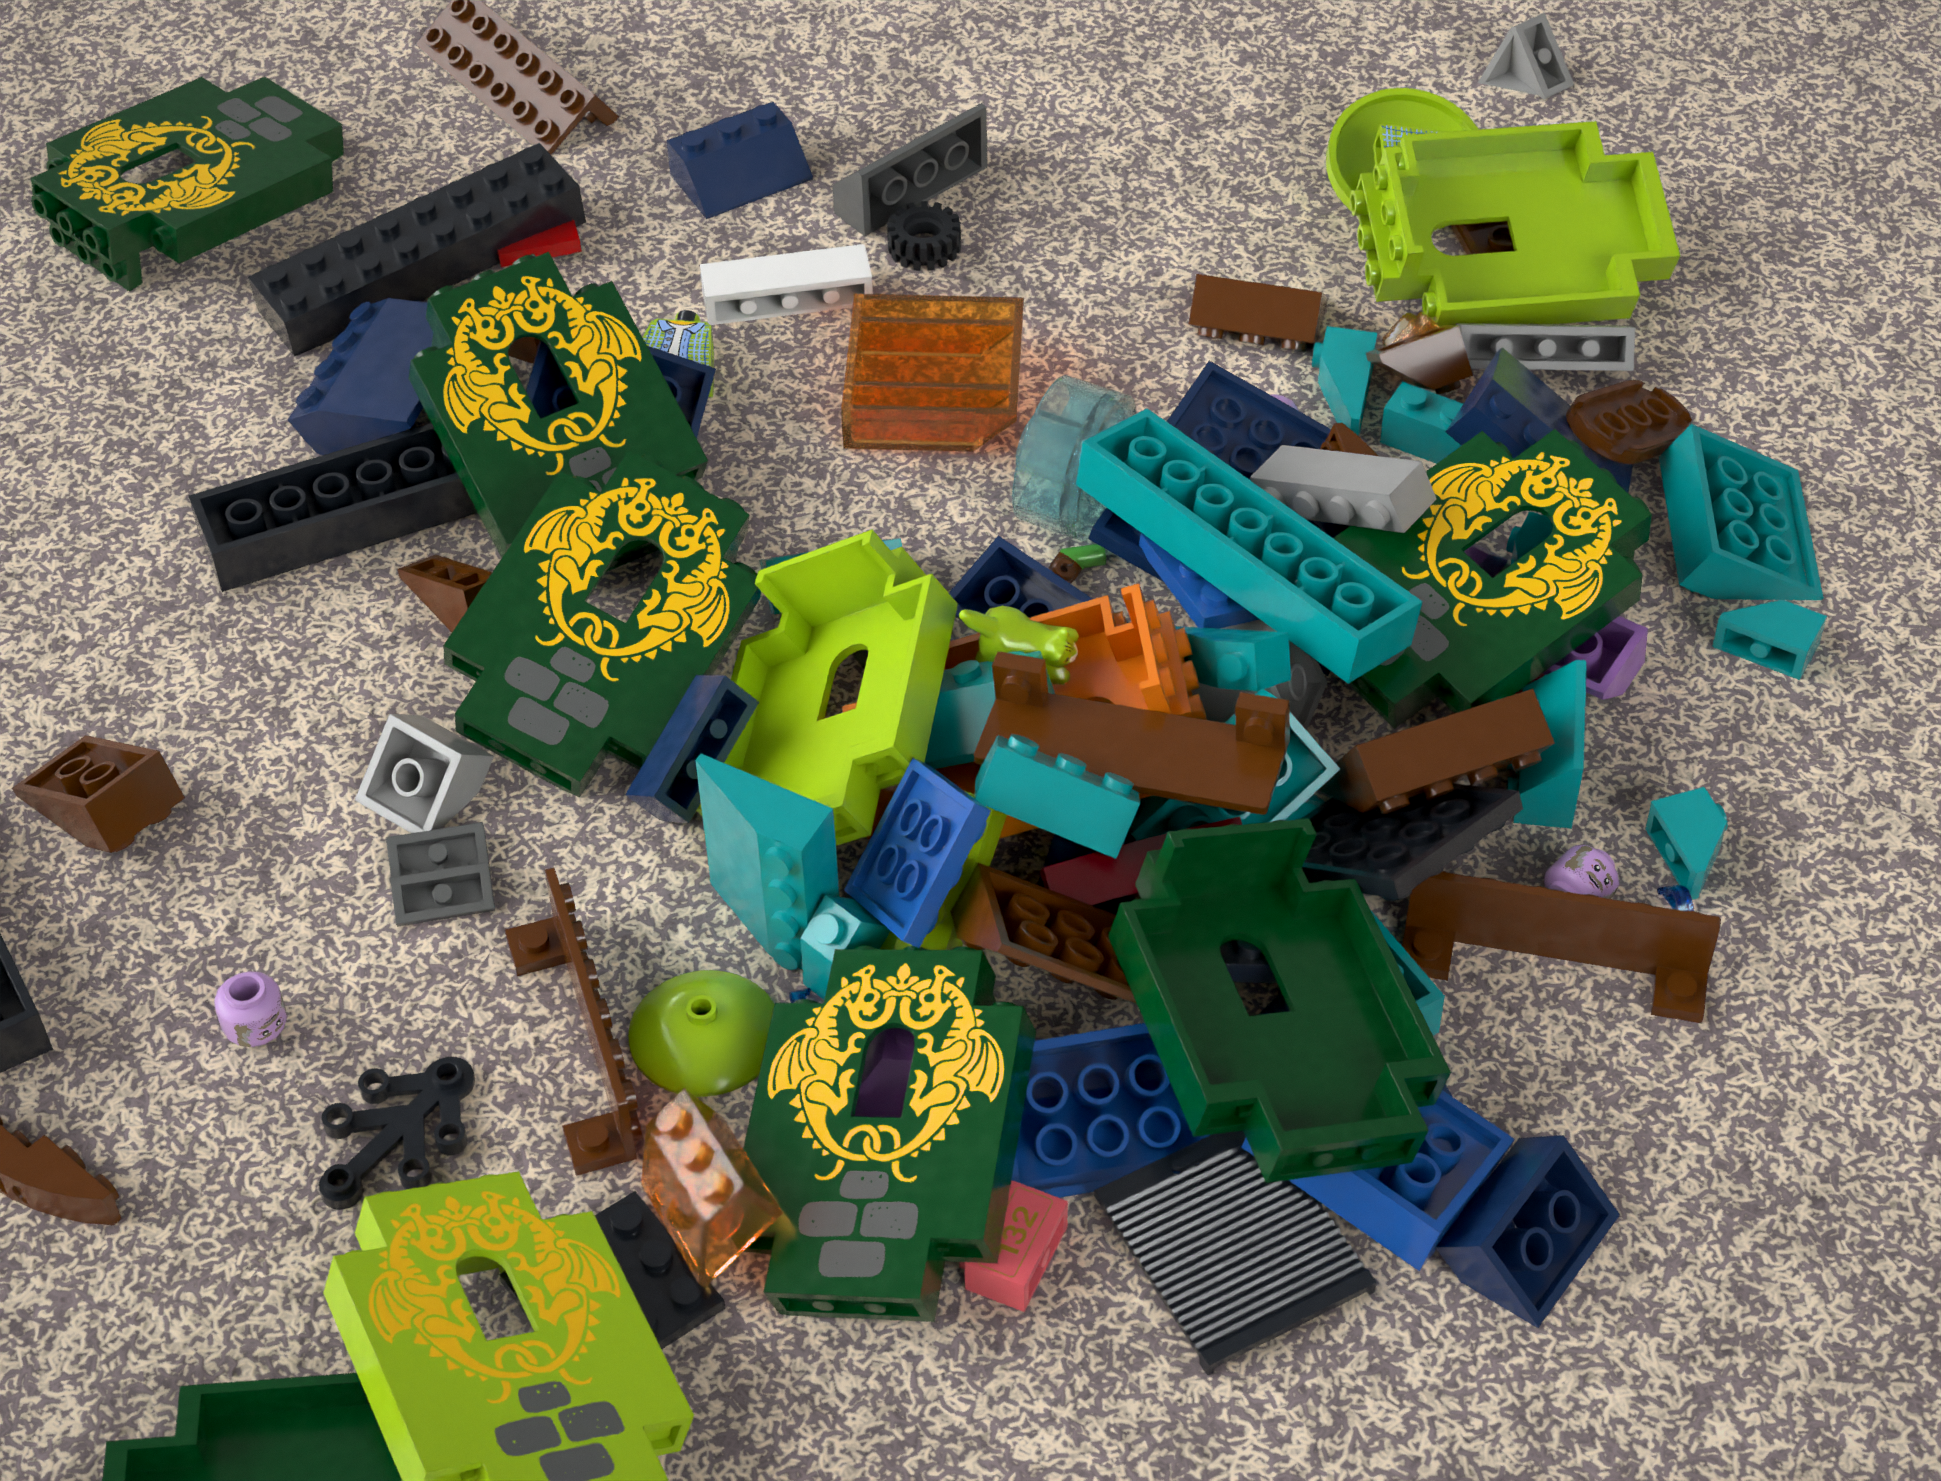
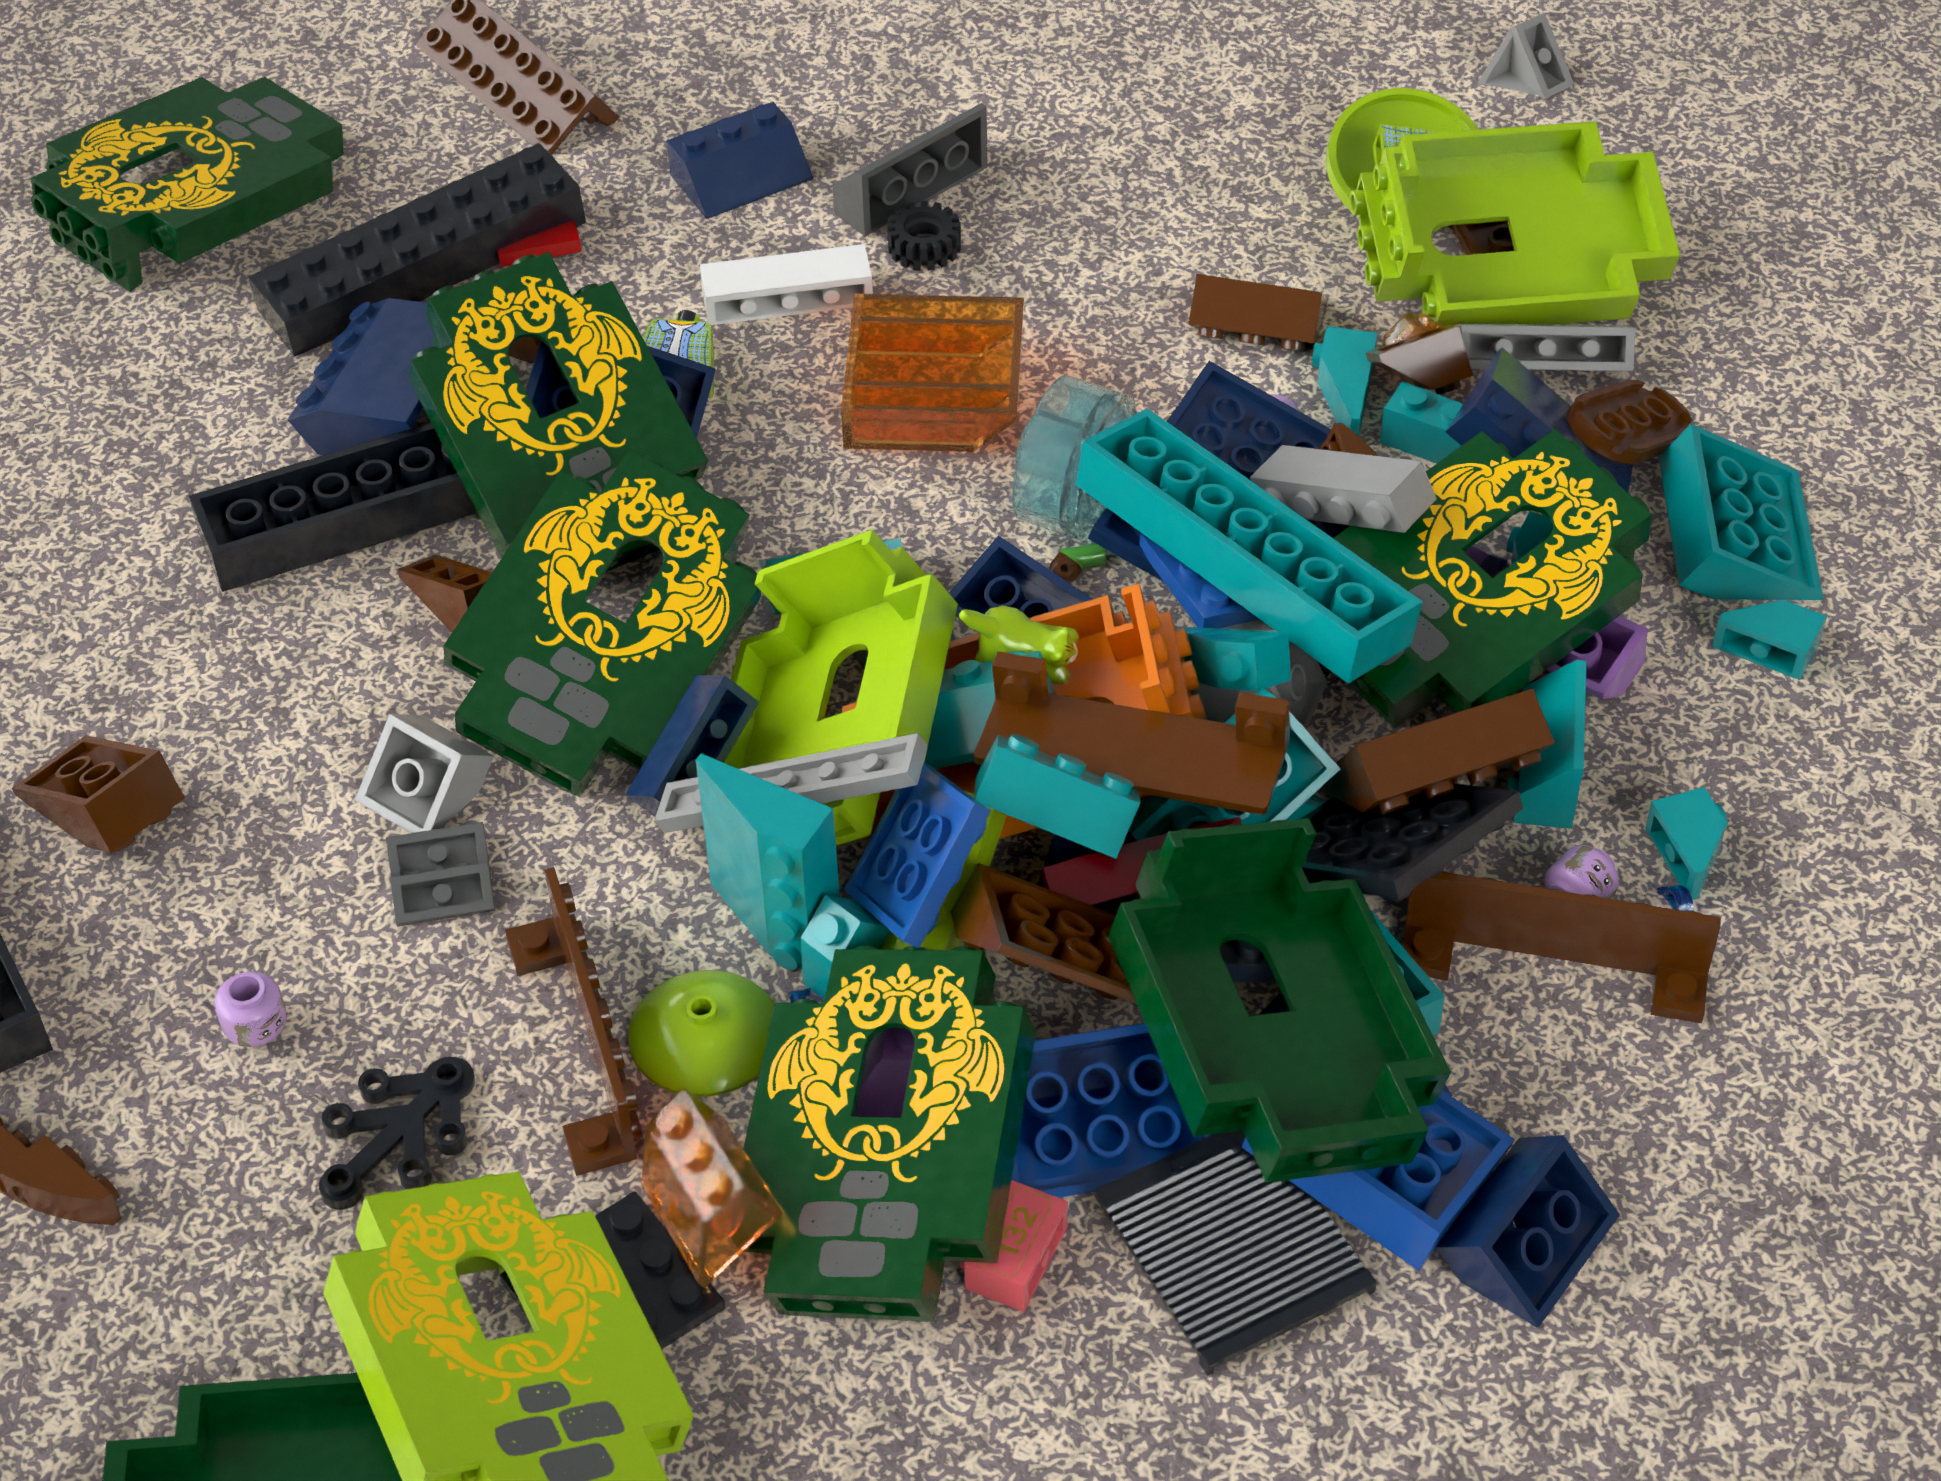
none -> light grey plate [654,733,928,833]

